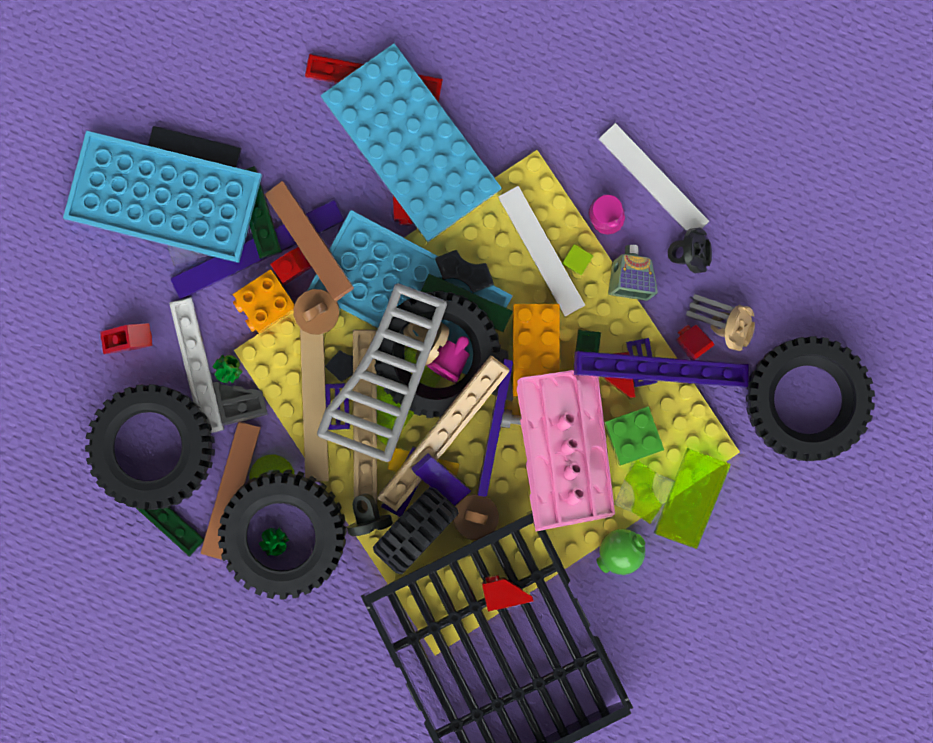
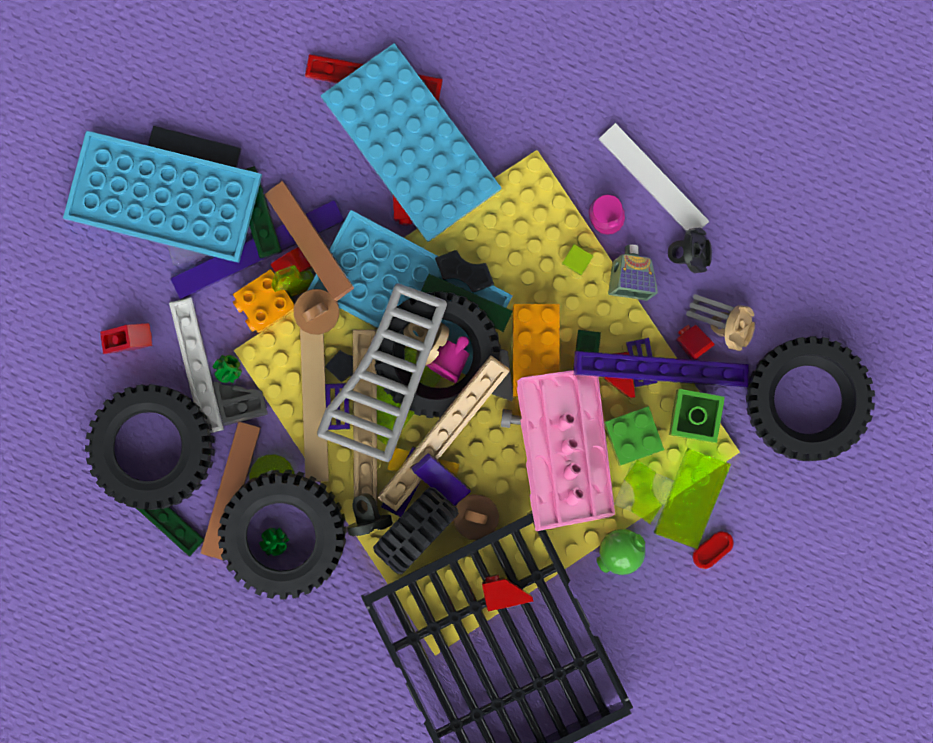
dark purple tile [477,358,513,497] -> none
white tile [498,186,585,317] -> none
none -> clear neon green tile [271,265,314,297]
none -> bright green brick [669,389,725,443]
none -> red tile [692,531,734,569]

